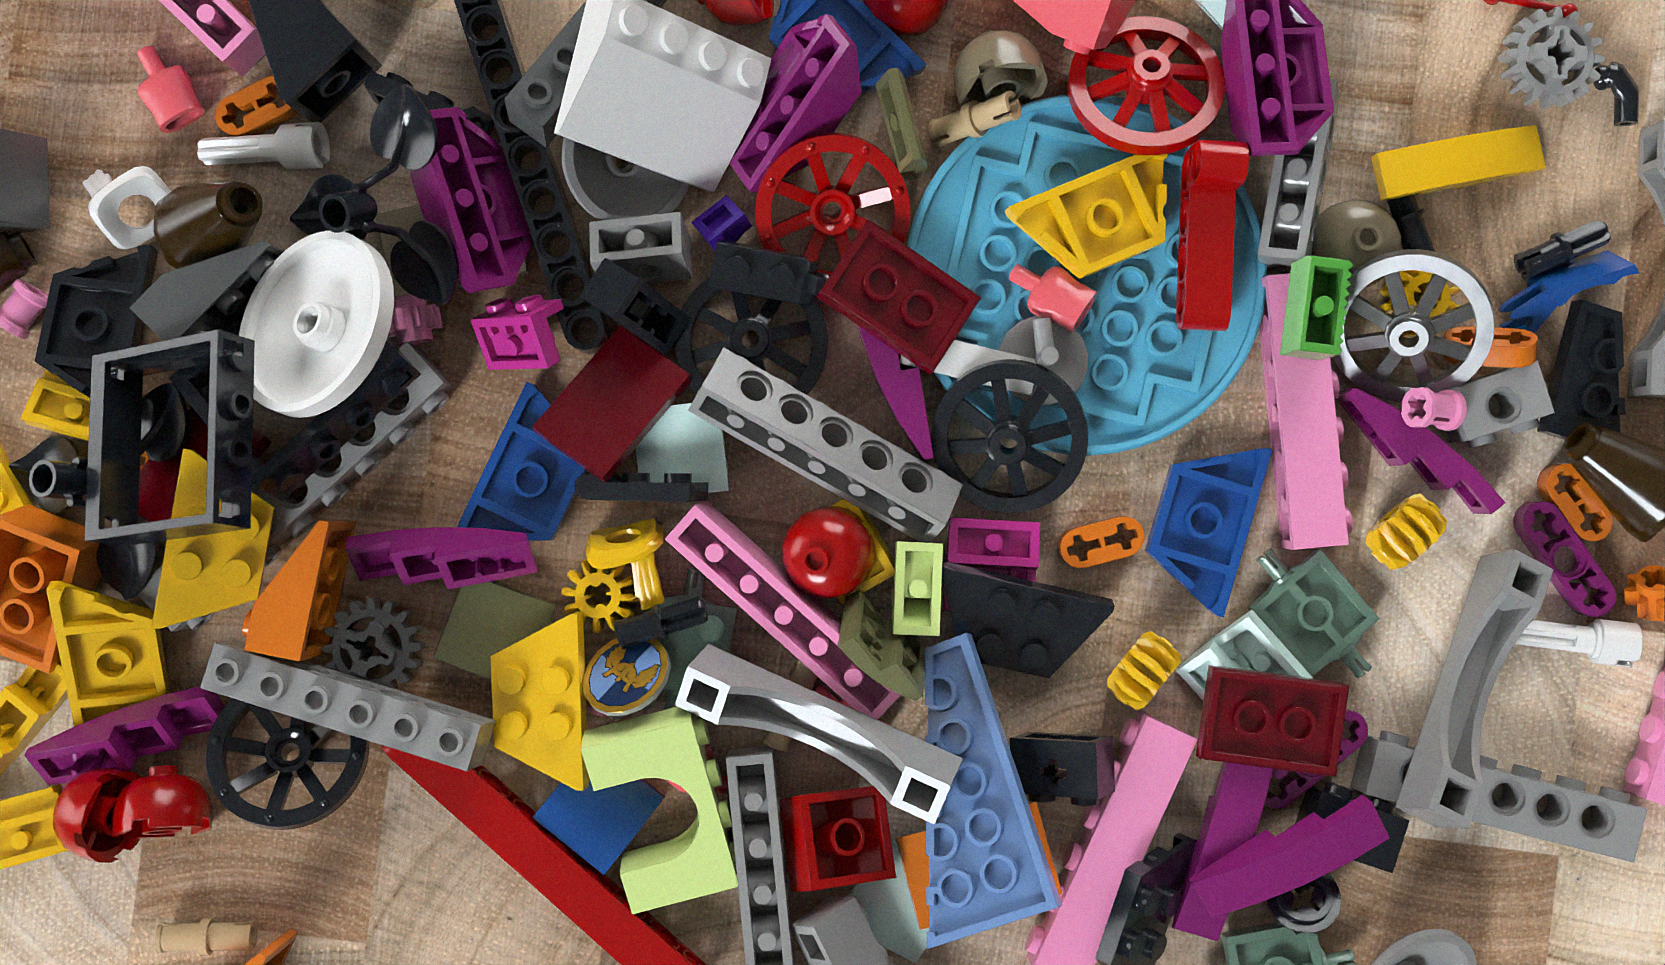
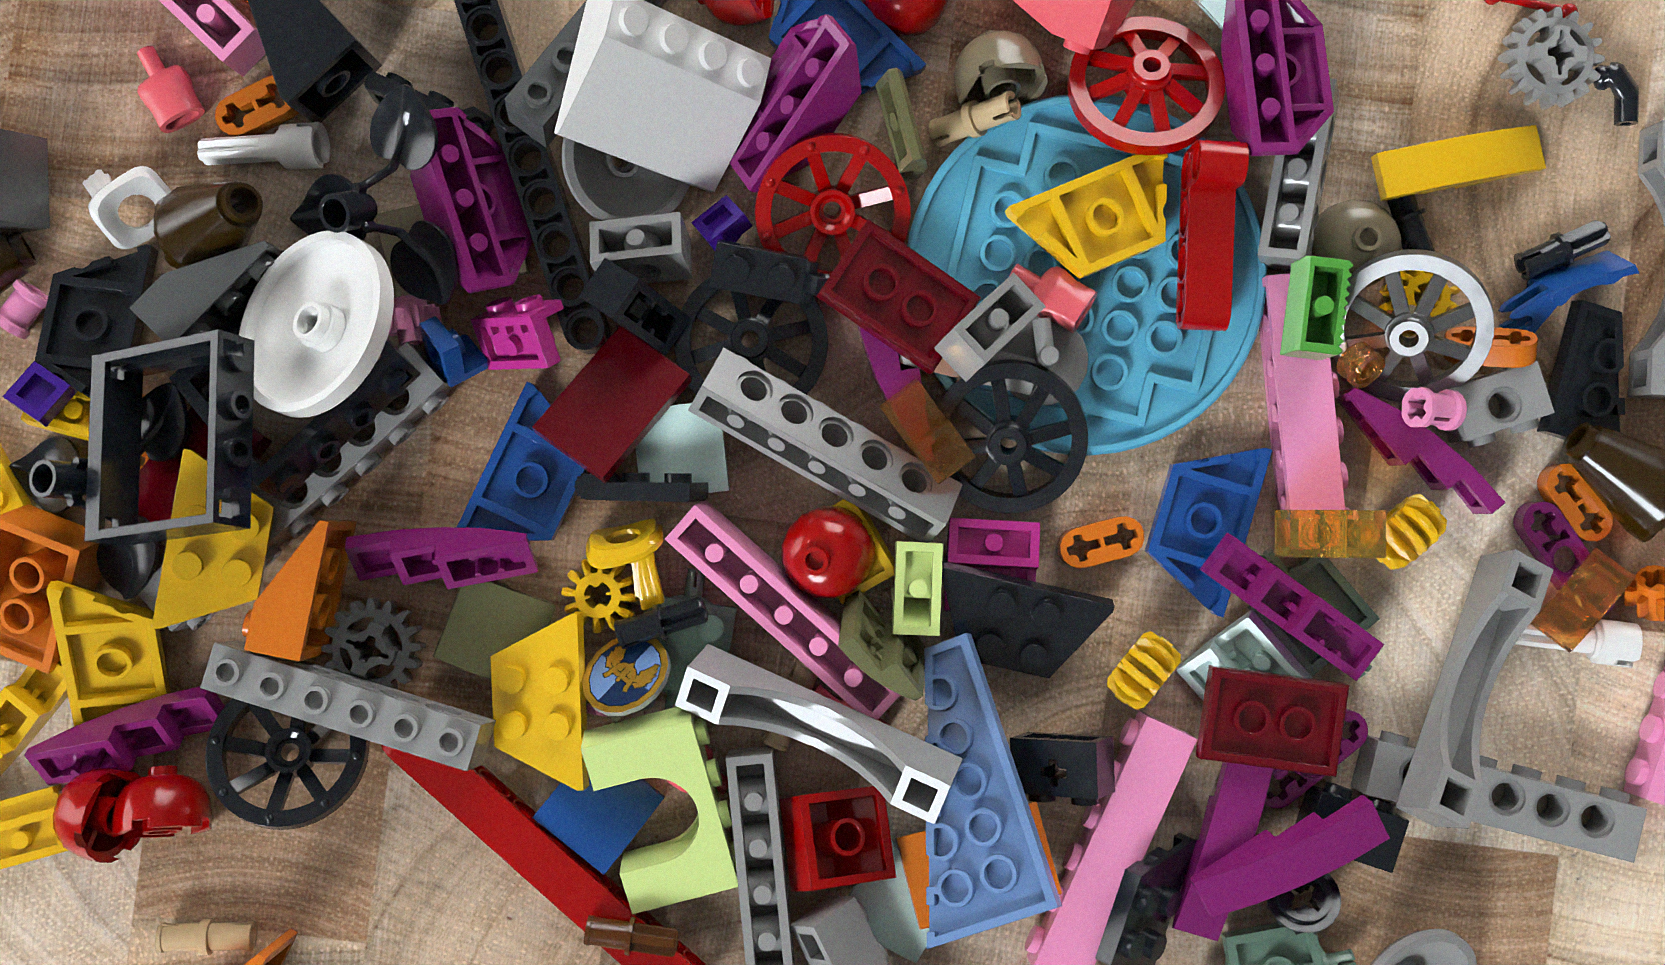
none -> dark purple plate [2,361,77,427]
none -> blue bracket [419,316,489,388]
none -> reddish brown axle [584,915,679,957]
none -> clear orange slope [879,379,976,485]
none -> light grey brick [934,272,1046,382]
none -> magenta slope [1200,533,1385,681]
none -> clear yellow brick [1275,510,1386,558]
none -> clear orange bush [1336,342,1385,389]
none -> clear orange slope [1530,548,1636,653]

